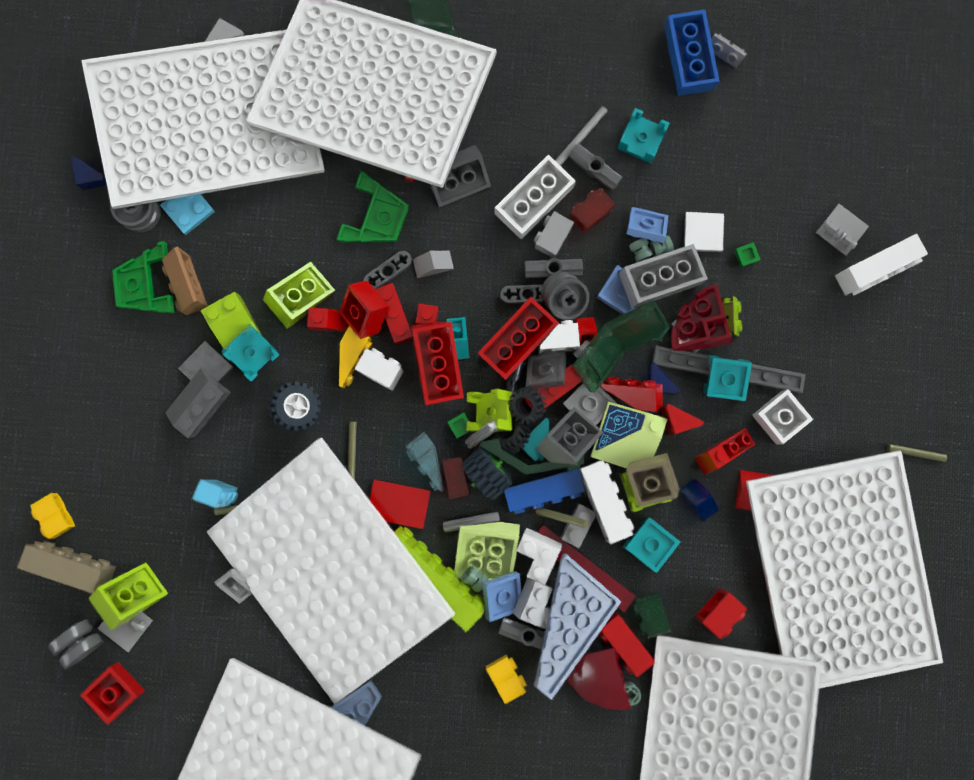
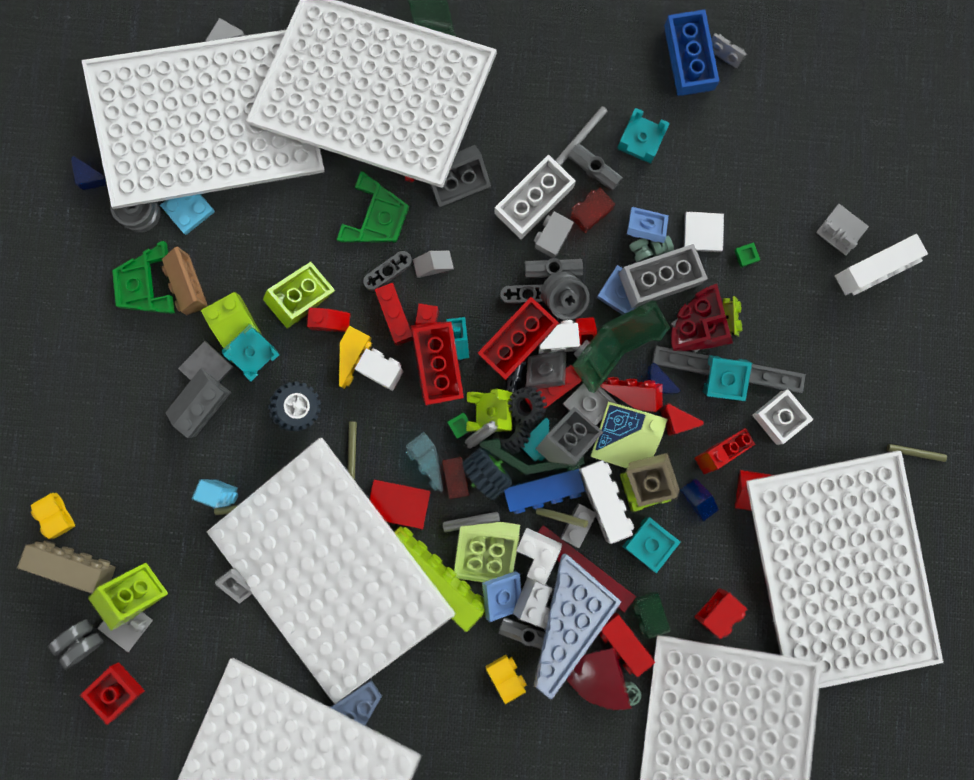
red brick [339,280,389,339] -> none
sand green wheel [461,565,488,593] -> none

